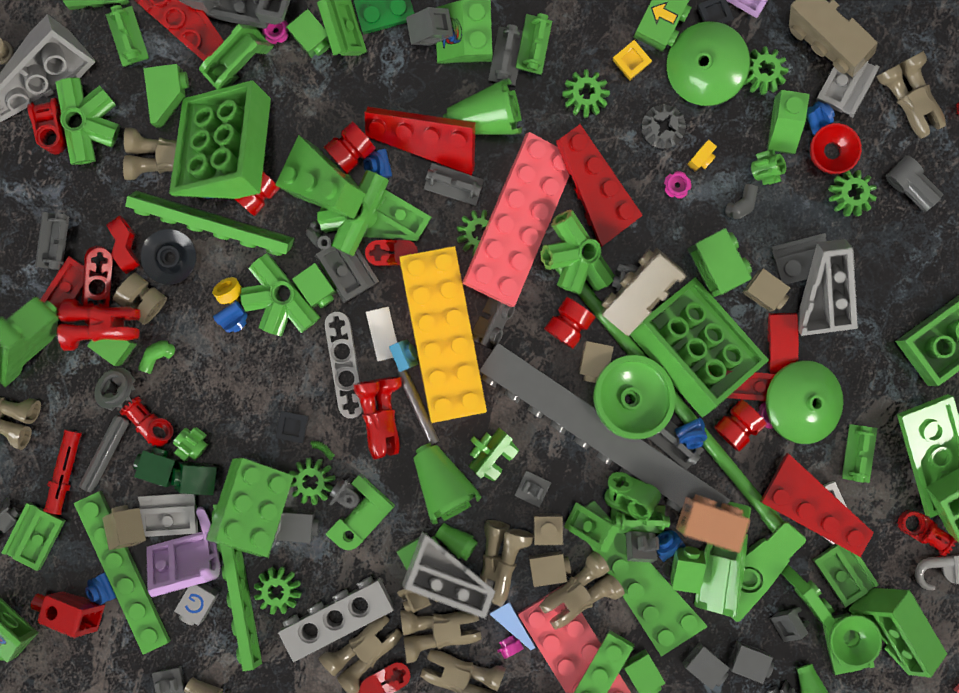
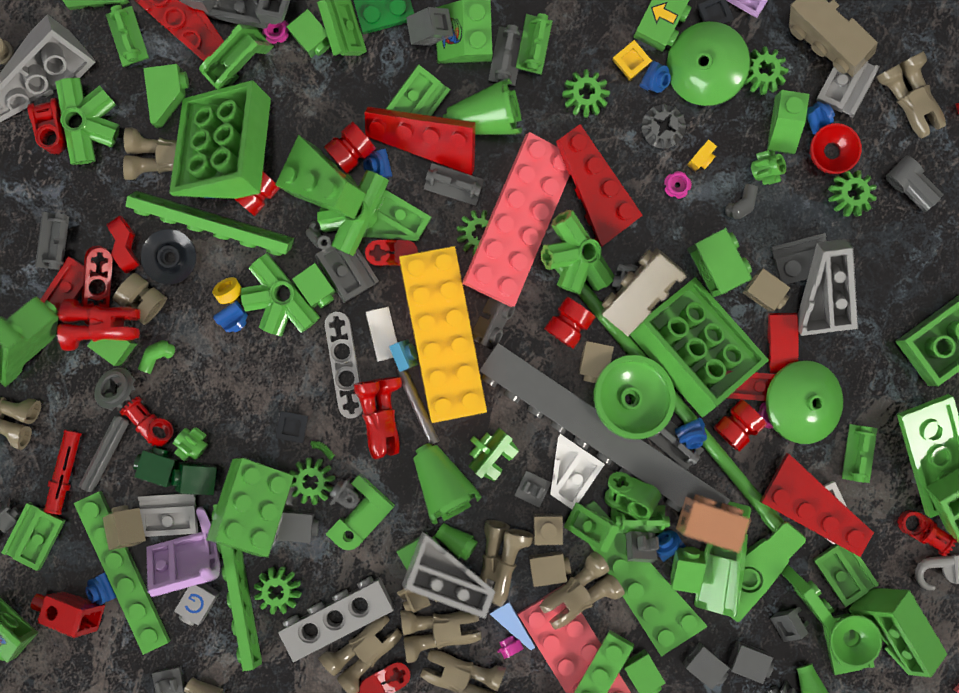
none -> bright green plate [385,65,451,116]
none -> white wing [550,434,605,509]
none -> blue plate [639,61,671,93]

